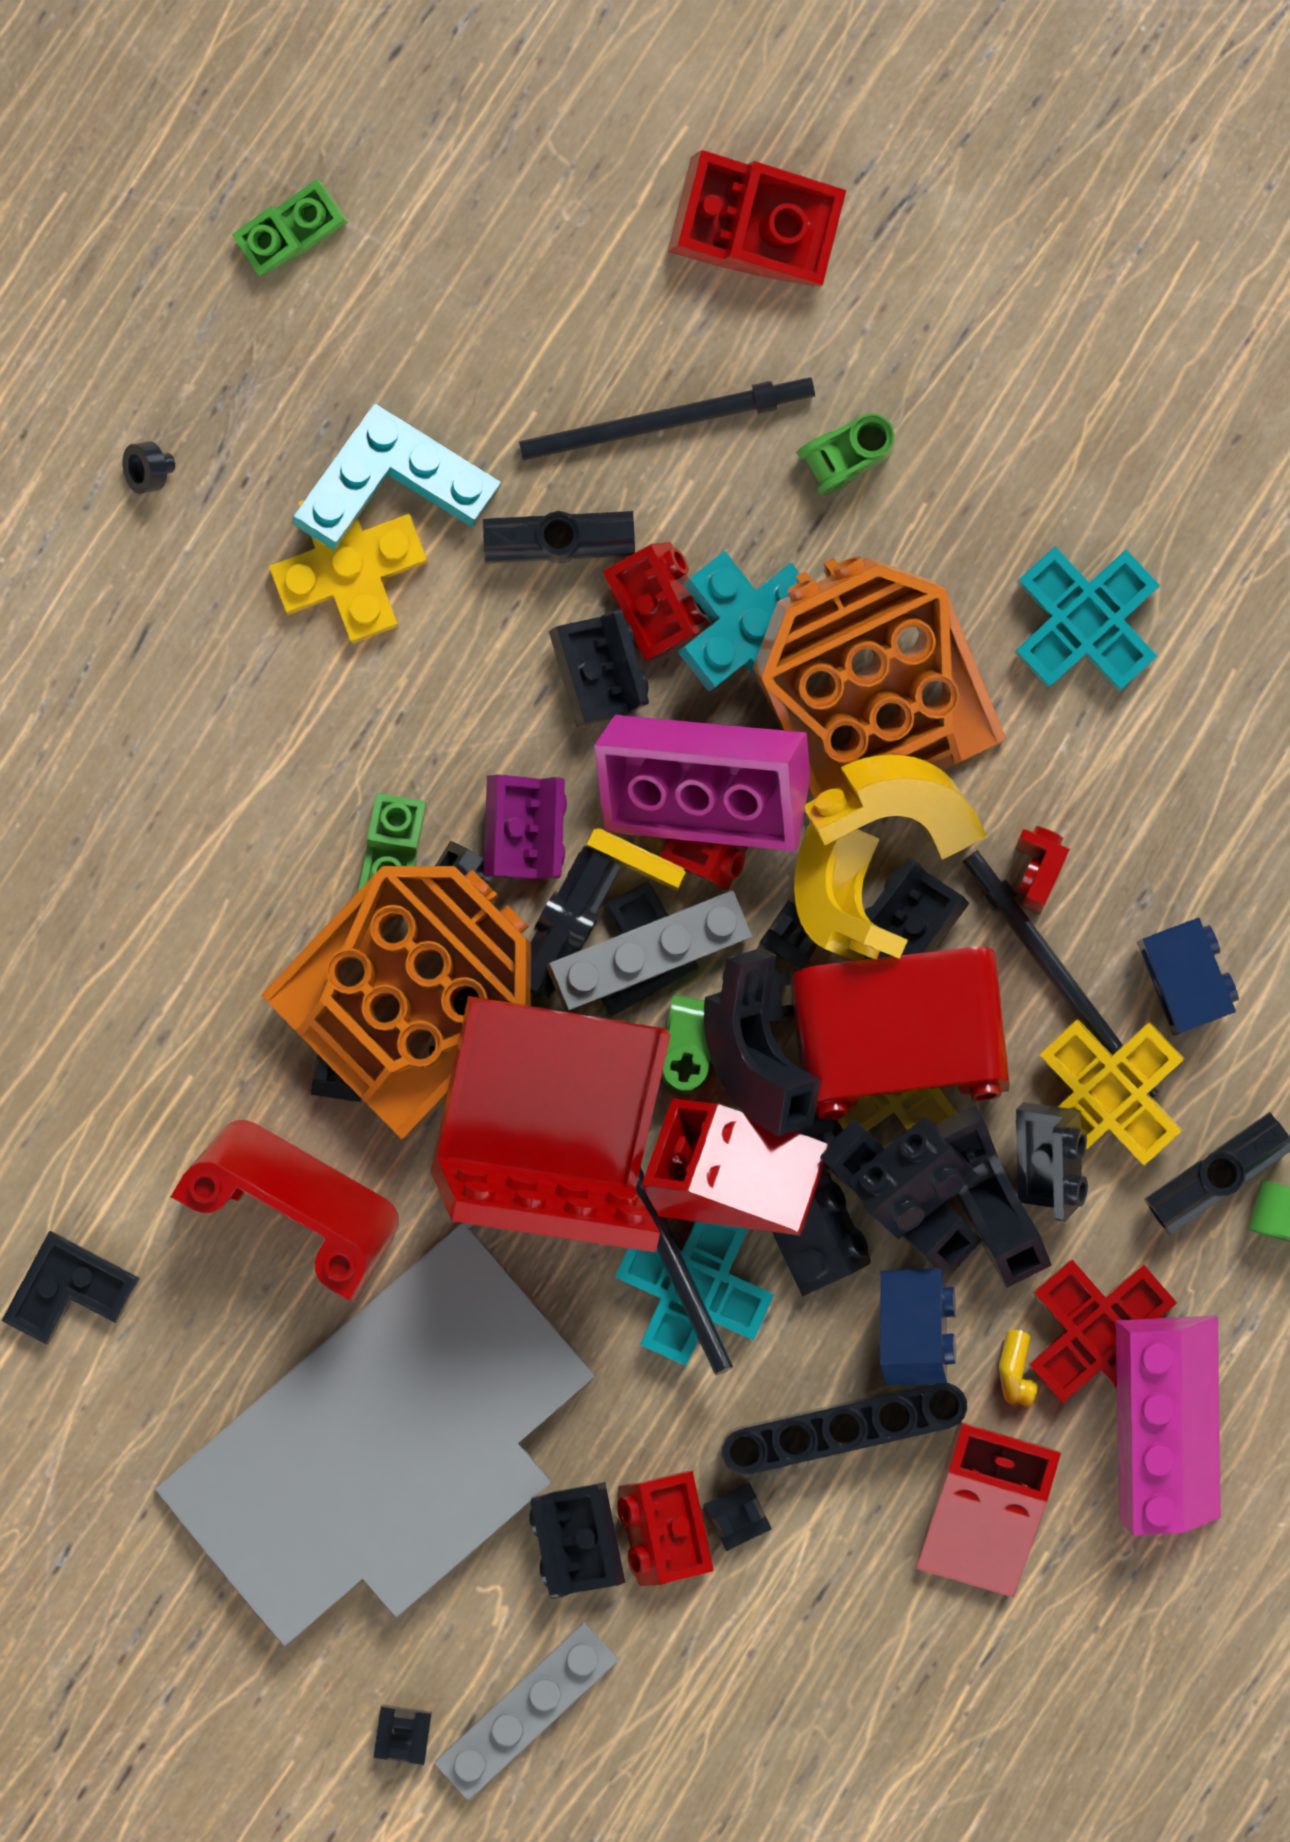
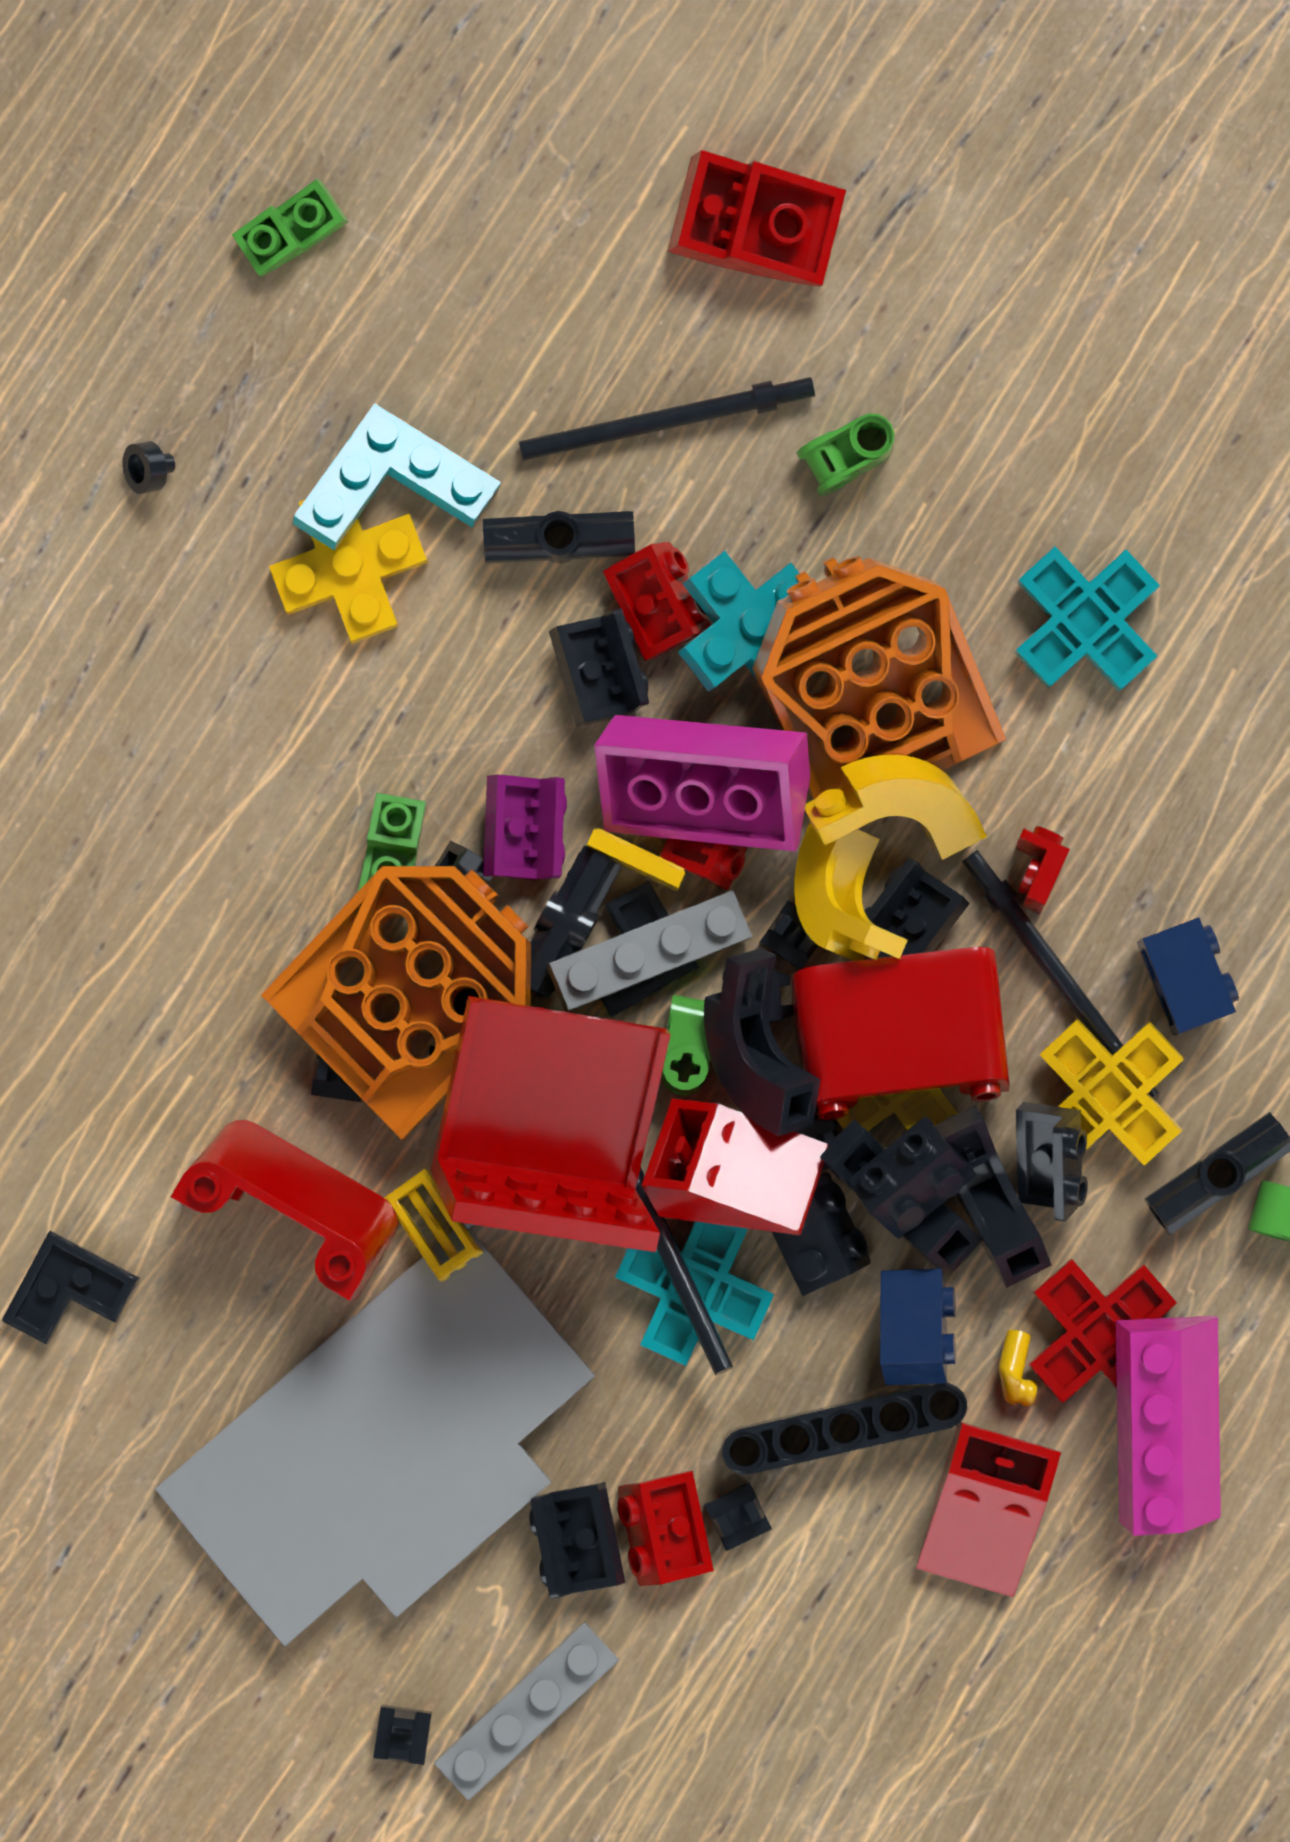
none -> yellow tile [384,1169,483,1282]

